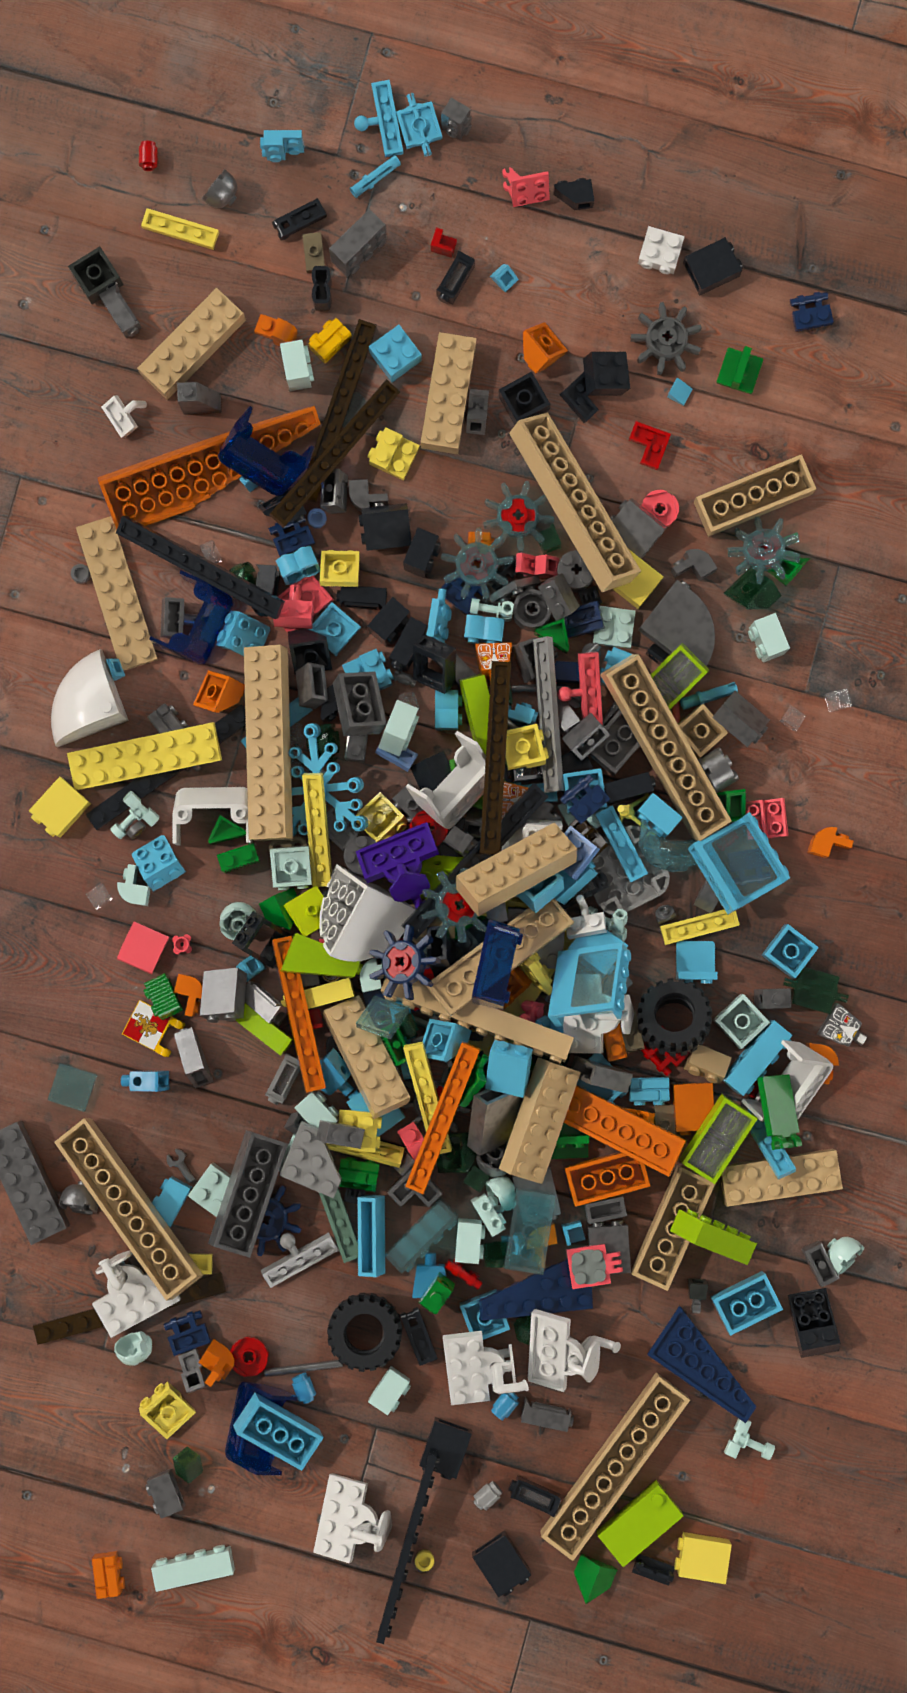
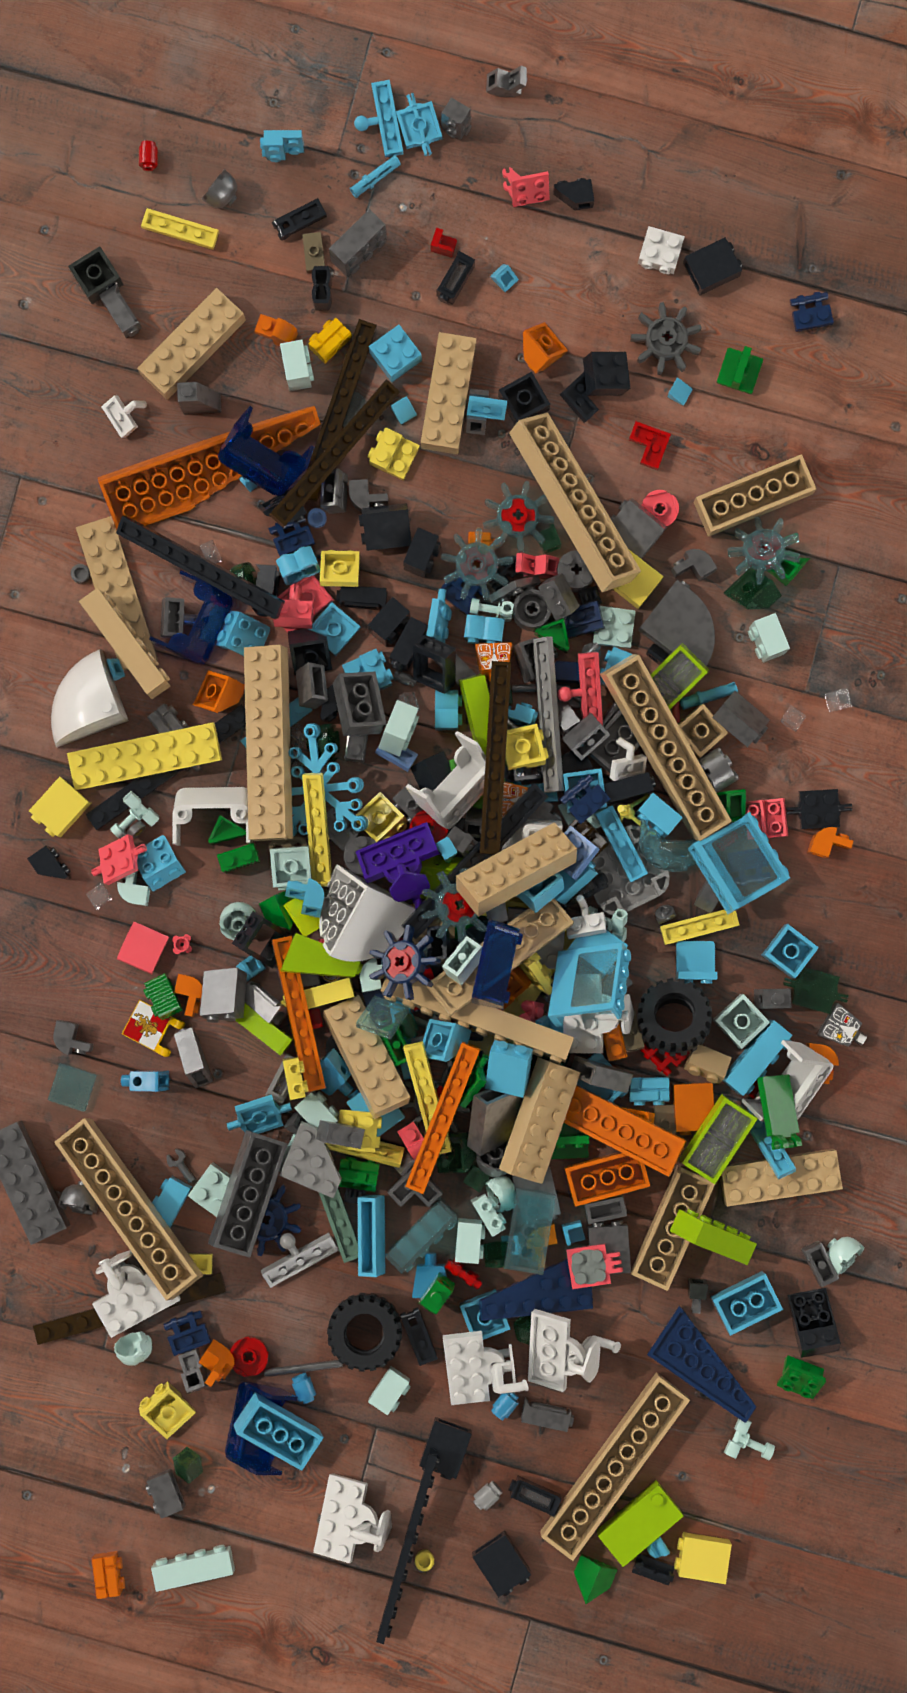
none -> black slope [27,845,71,880]
none -> flat silver brick [53,1020,94,1055]
none -> tan brick [79,588,171,700]
none -> coral plate [91,835,147,885]
none -> medium azure plate [227,1094,292,1134]
none -> light yellow plate [283,1057,309,1100]
none -> medium azure brick [285,878,324,918]
none -> medium azure slope [391,396,417,425]
none -> medium azure slope [436,837,457,863]
none -> light aqua brick [442,936,486,986]
none -> medium azure plate [467,396,507,420]
none -> flat silver brick [486,66,527,97]
none -> white plate [610,737,647,781]
none -> medium azure plate [647,1537,670,1558]
none -> green bracket [777,1355,826,1399]
none -> black plate [786,789,852,829]

